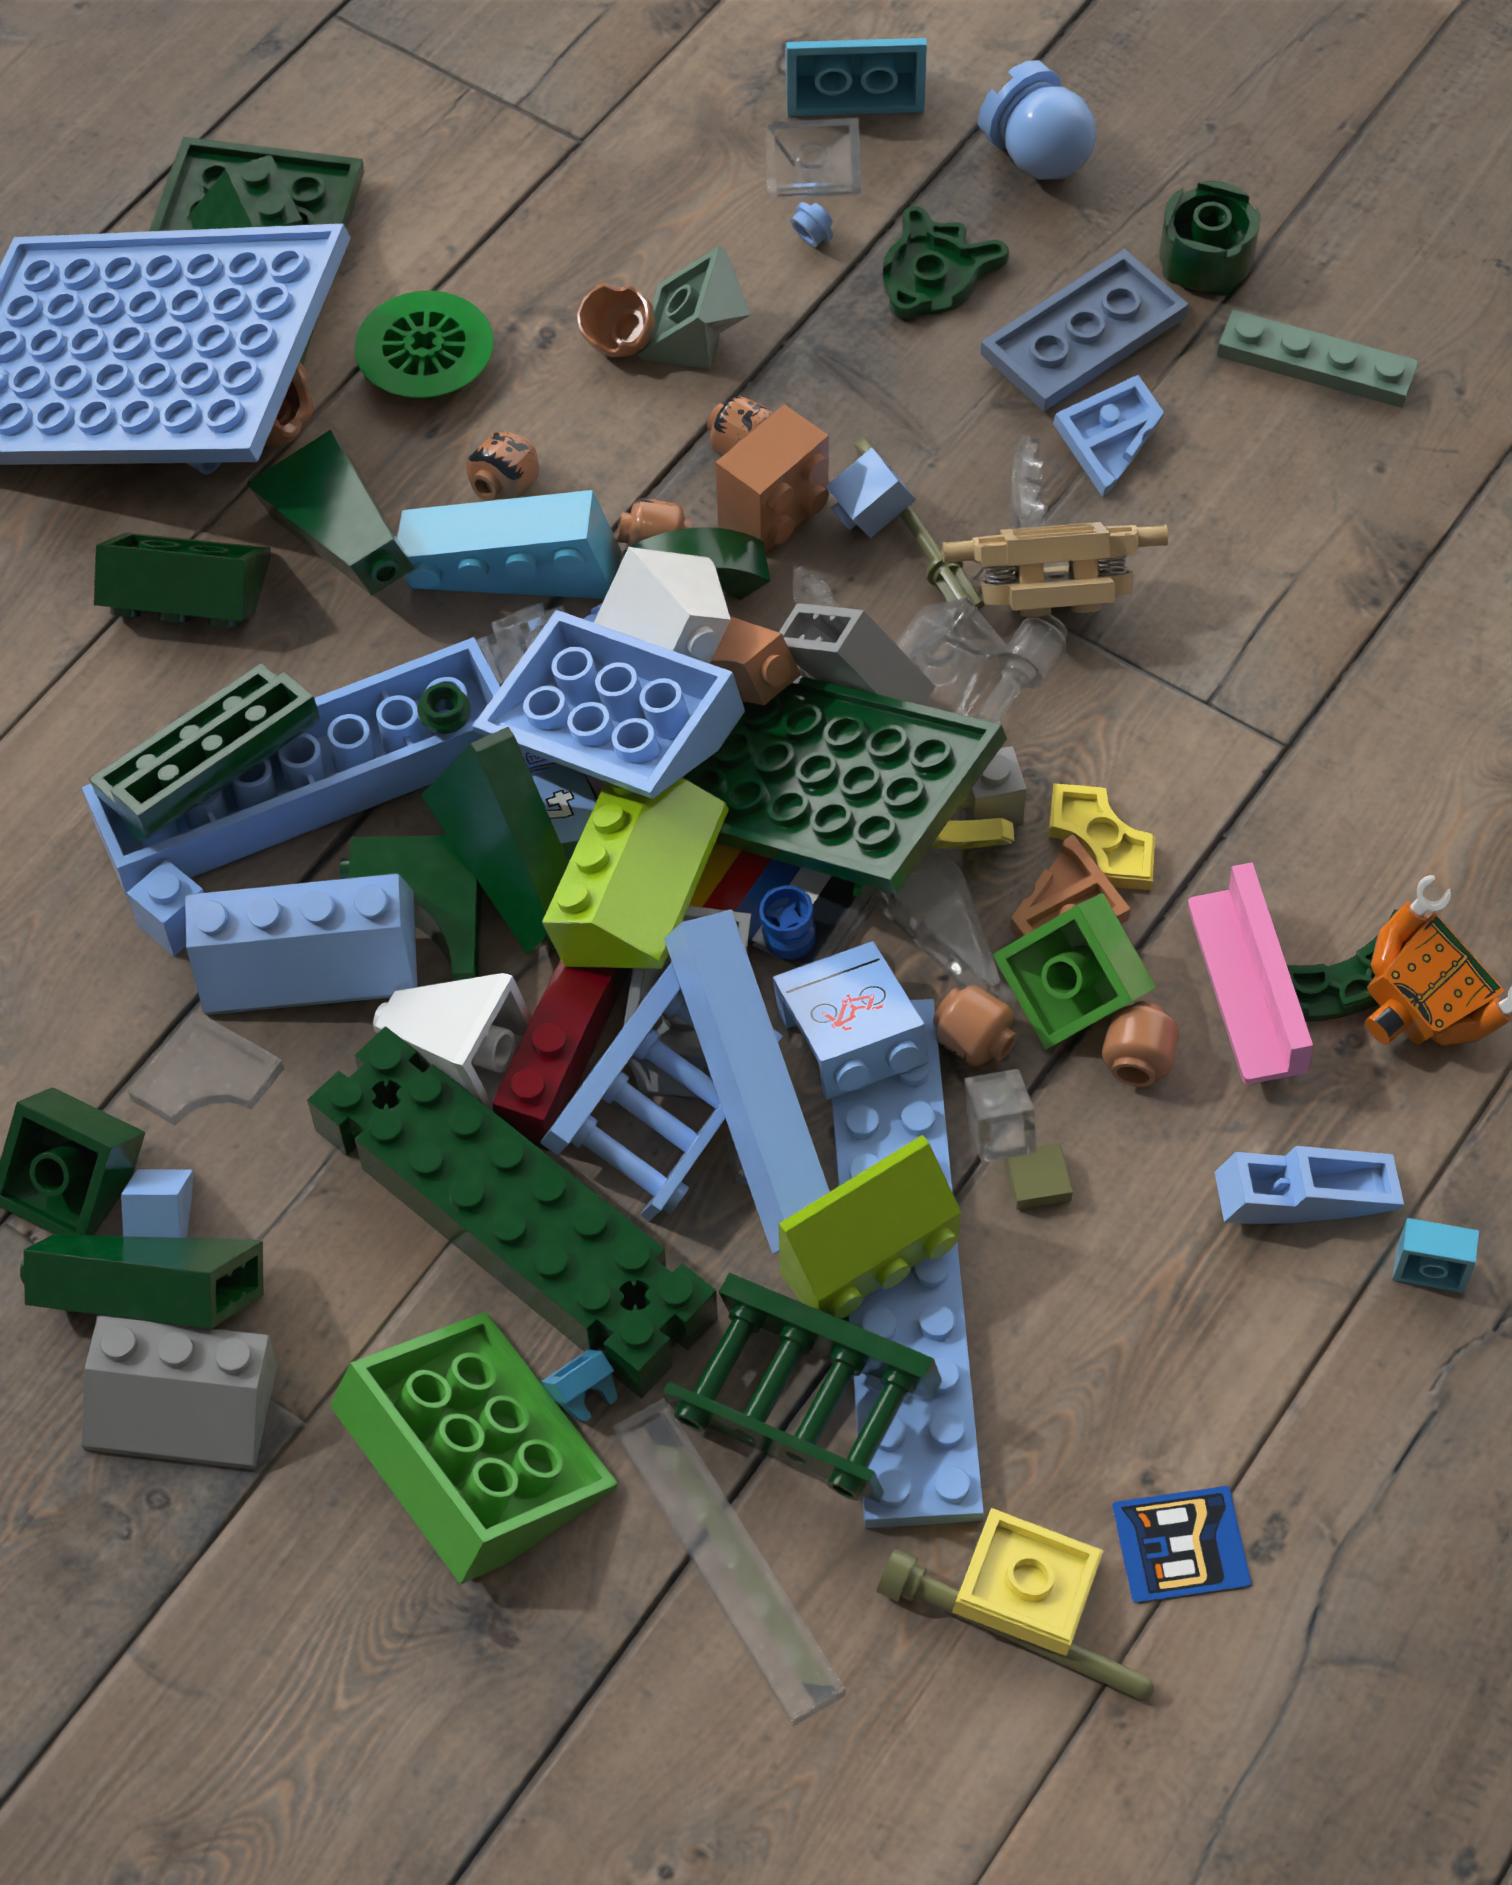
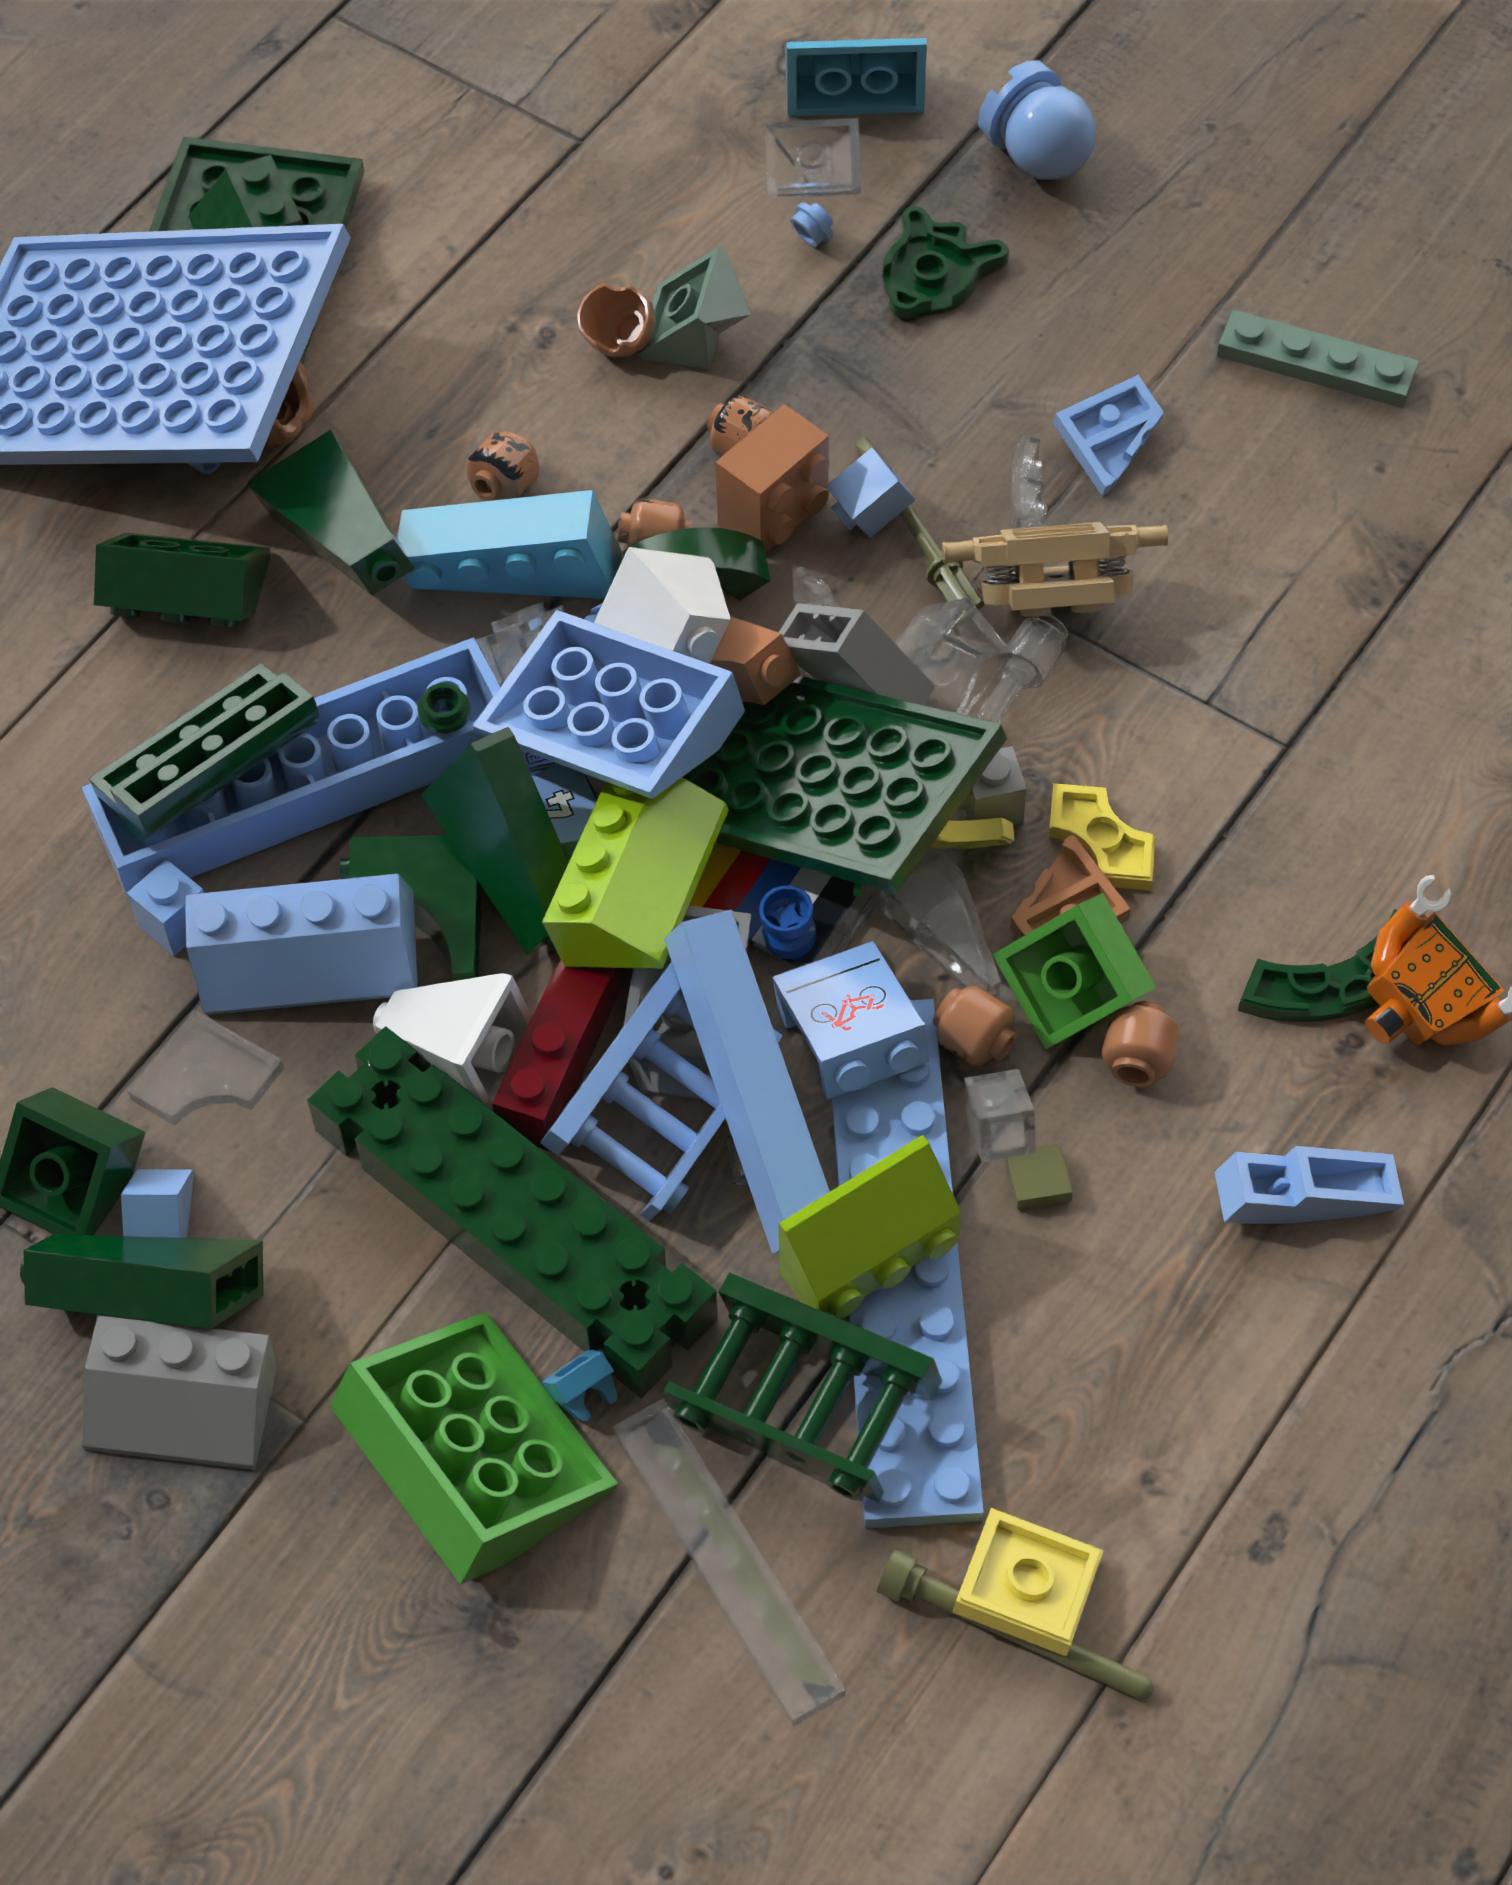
green piece [354,291,494,398] -> none
sand blue plate [980,249,1189,412] -> none
sticker [1112,1486,1251,1602] -> none
dark green brick [1159,181,1261,296] -> none
bright pink panel [1188,862,1313,1085] -> none
medium azure piece [1392,1218,1479,1293] -> none

